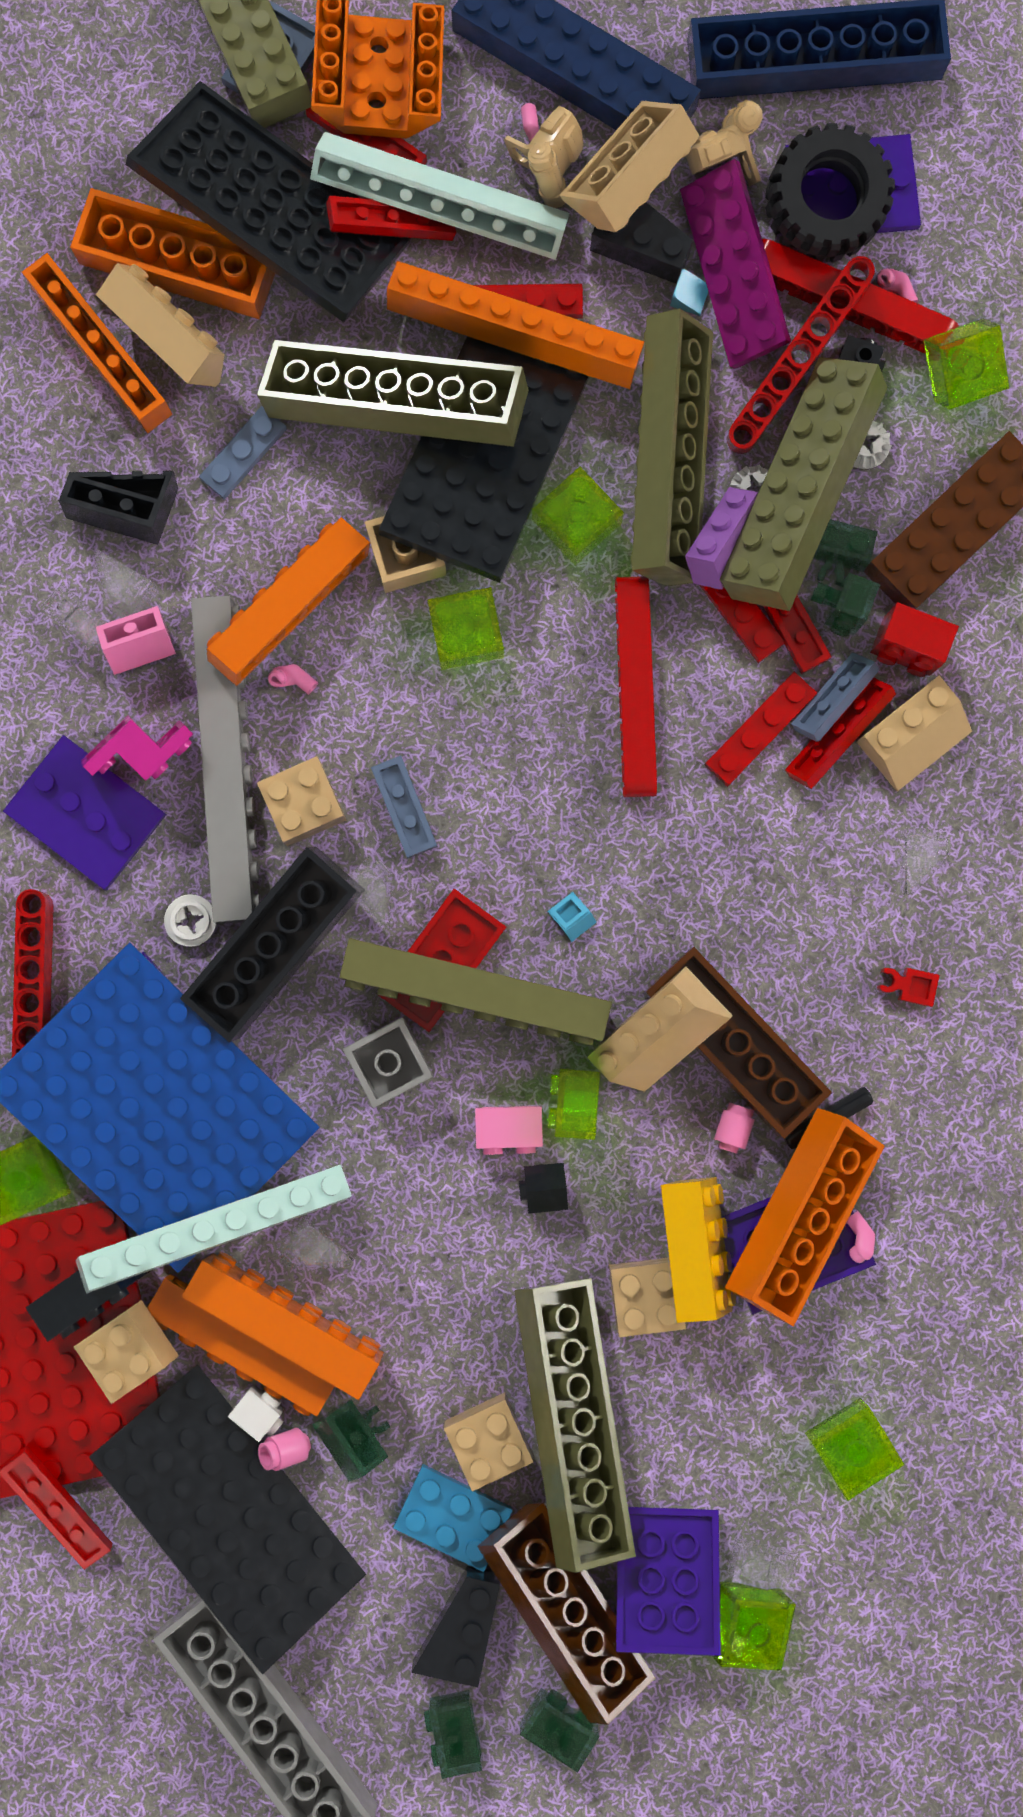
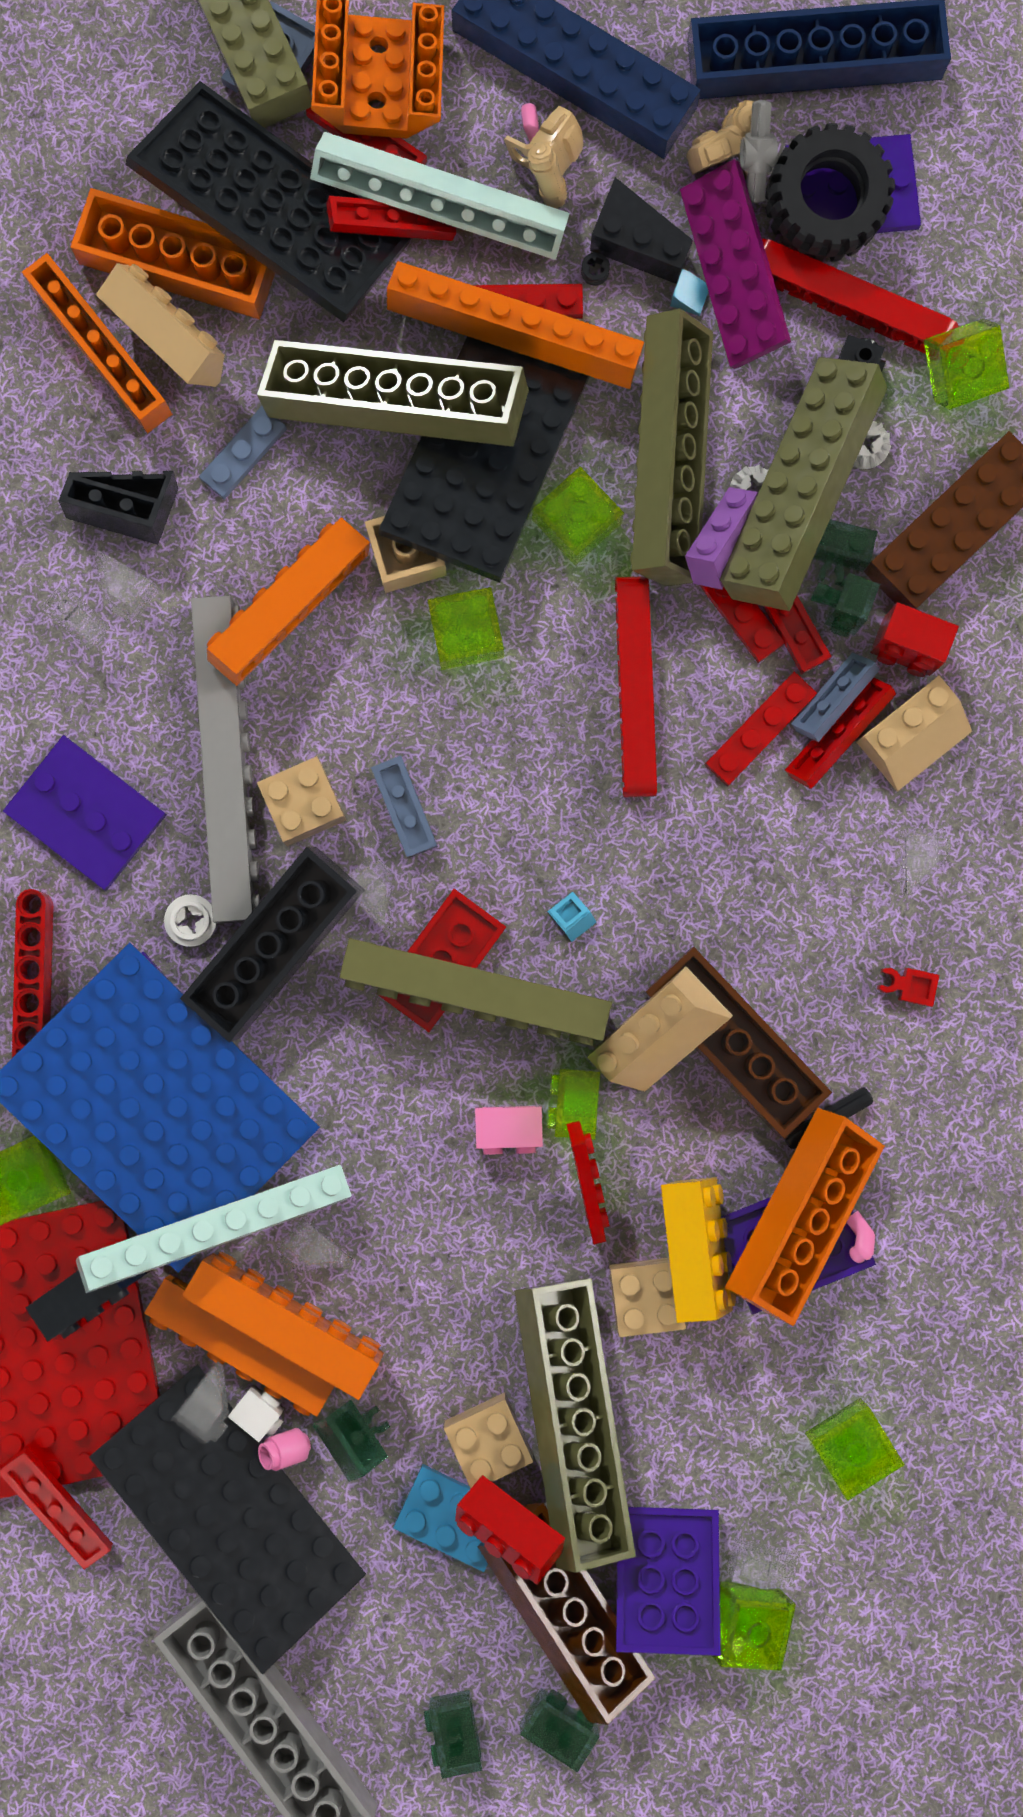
tan brick [74,1300,179,1404] -> none
dark pink bracket [81,715,193,781] -> none
bright pink brick [96,606,176,675] -> none
bright pink arm [268,664,318,695] -> none
light grey brick [343,1018,434,1108] -> none
black wedge [411,1566,500,1688] -> none
black brick [519,1163,568,1214] -> none
tan slope [560,101,700,232] -> none
bright pink brick [714,1102,755,1154] -> none
red beam [727,256,875,454] -> none
bright pink arm [877,268,918,303] -> none
none -> clear slope [171,1361,229,1444]
none -> red brick [455,1475,565,1585]
none -> red plate [567,1121,610,1245]
none -> black bush [581,252,610,286]
none -> light grey axle [740,100,778,203]

